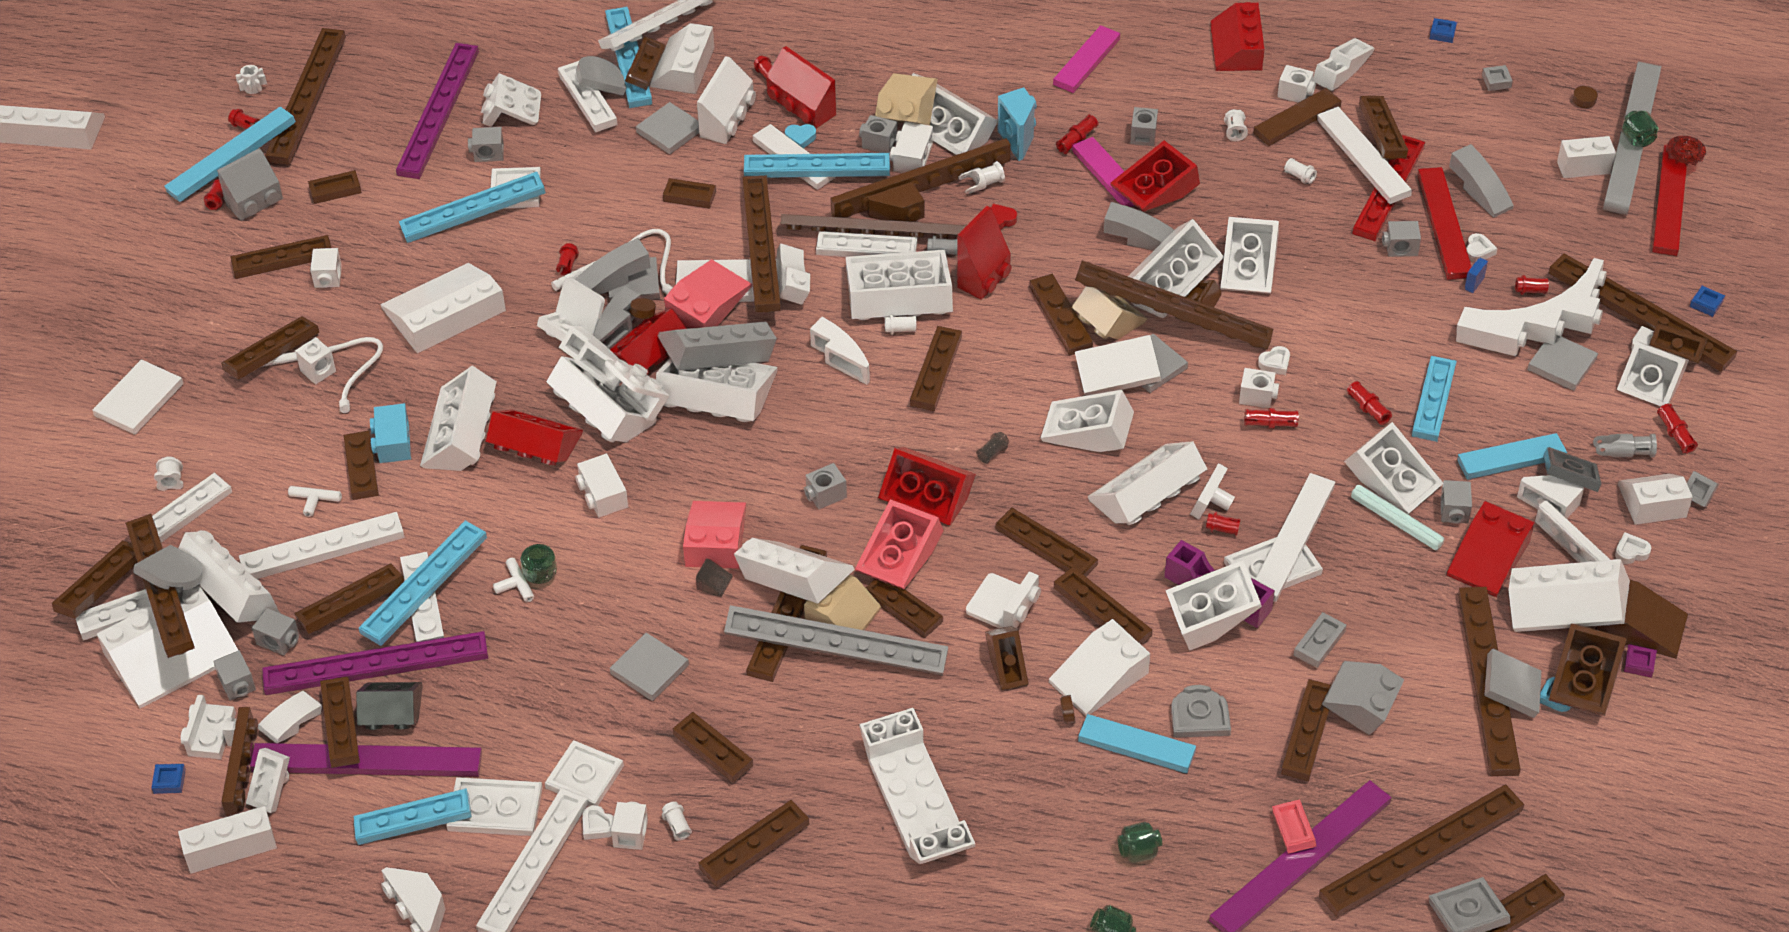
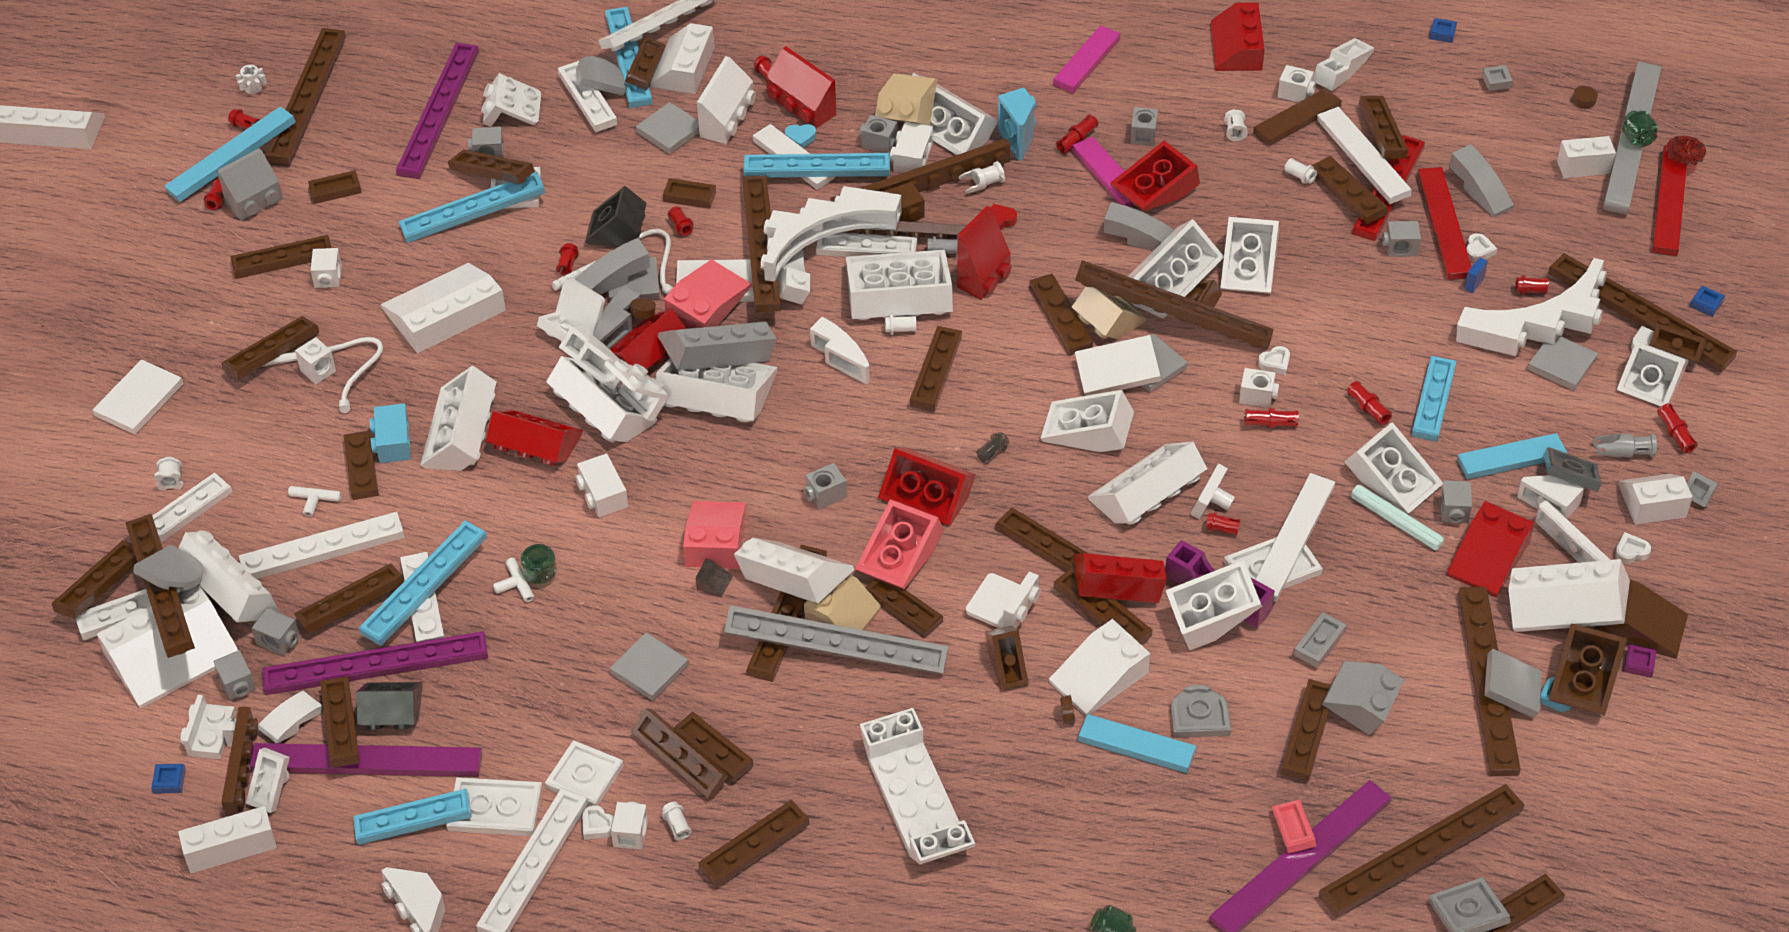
clear green head [1117,821,1163,863] -> none
none -> reddish brown plate [448,149,535,184]
none -> pearl dark grey slope [585,186,647,246]
none -> reddish brown plate [631,708,729,799]
none -> red pin [667,206,693,236]
none -> white arch [761,186,901,282]
none -> red slope [1074,553,1167,603]
none -> reddish brown plate [1311,156,1388,224]

